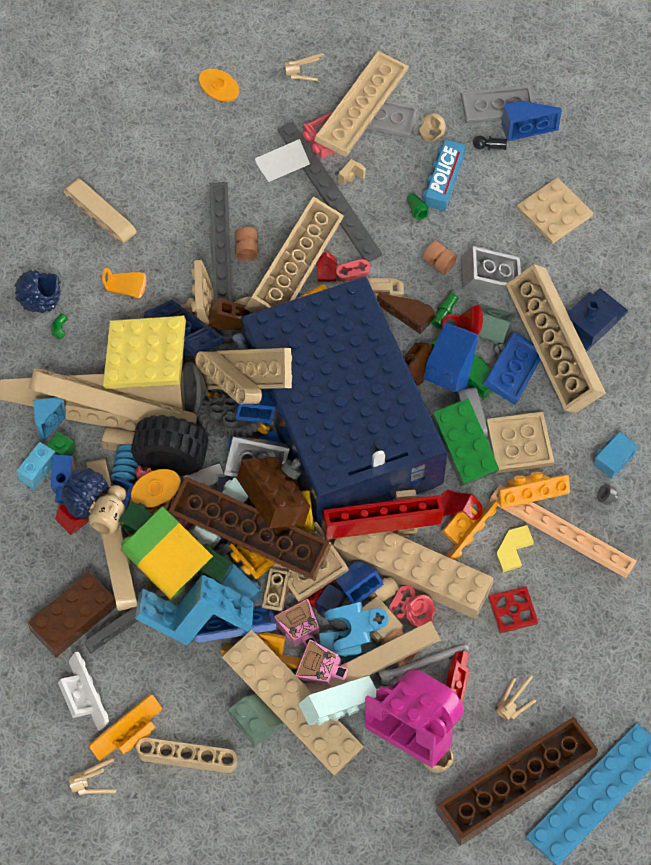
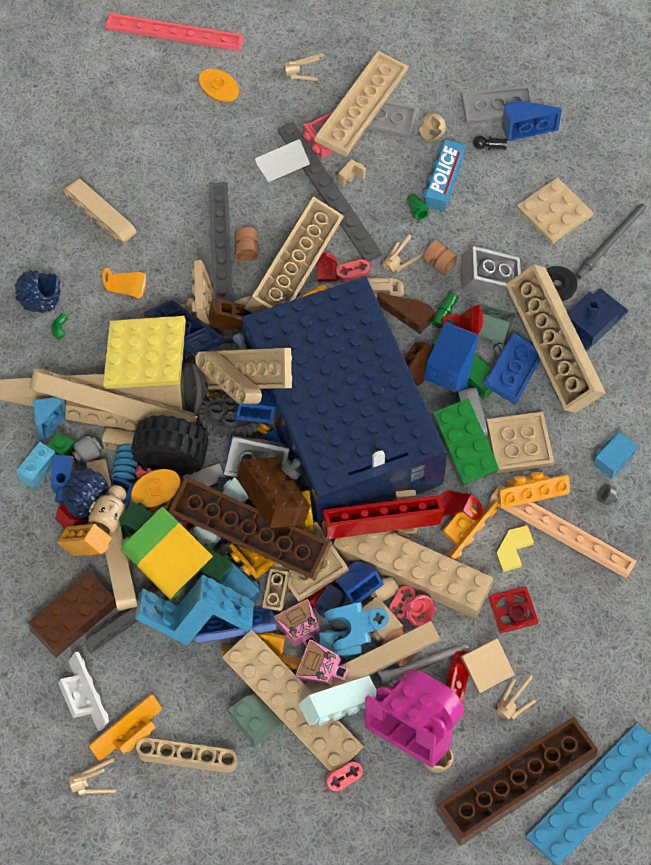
none -> light orange brick [56,524,112,556]
none -> light grey head [72,436,102,464]
none -> coral tile [105,13,244,51]
none -> coral beam [325,761,363,791]
none -> tan plant [382,234,425,273]
none -> tan tile [461,638,515,693]
none -> dark red tile [507,602,528,623]
none -> black wheel [546,266,578,301]
none -> dark grey bar [575,204,646,279]

